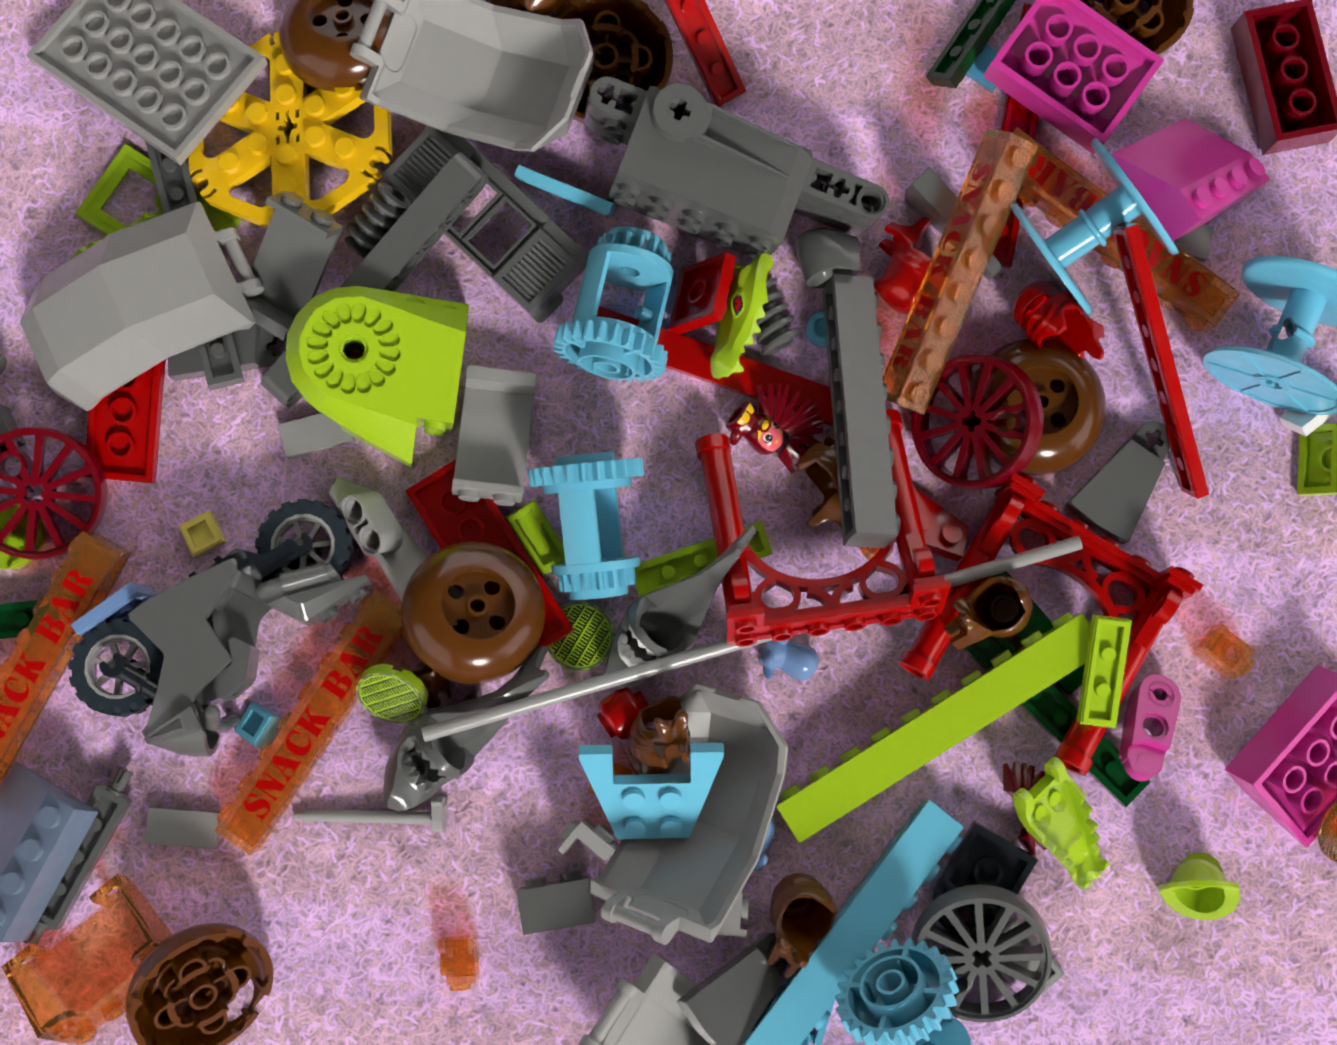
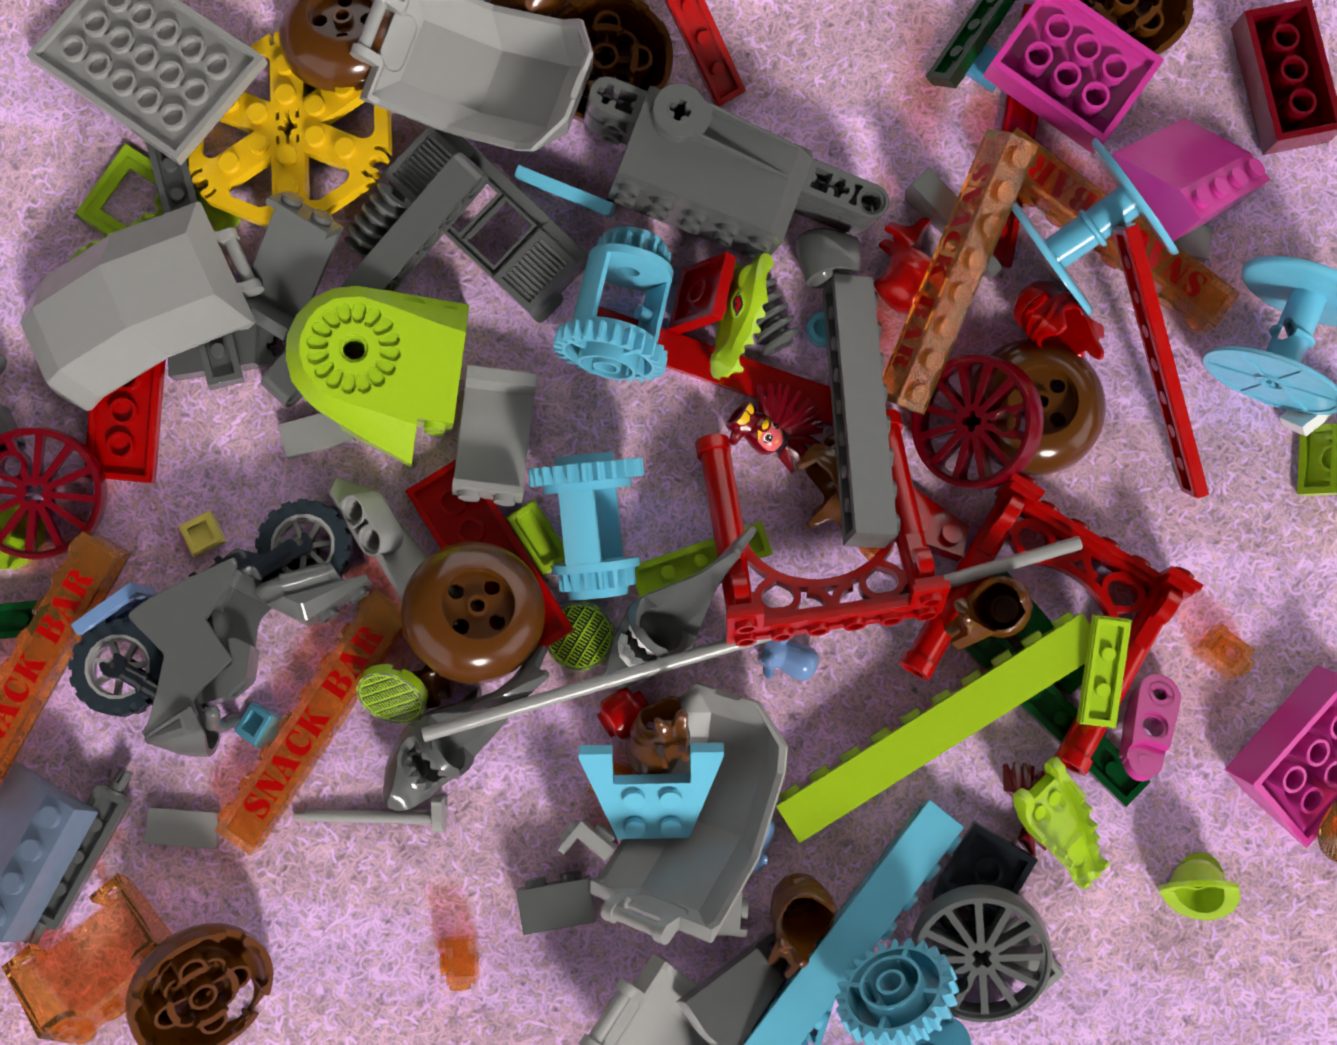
dark grey piece [1065,421,1170,544] -> none

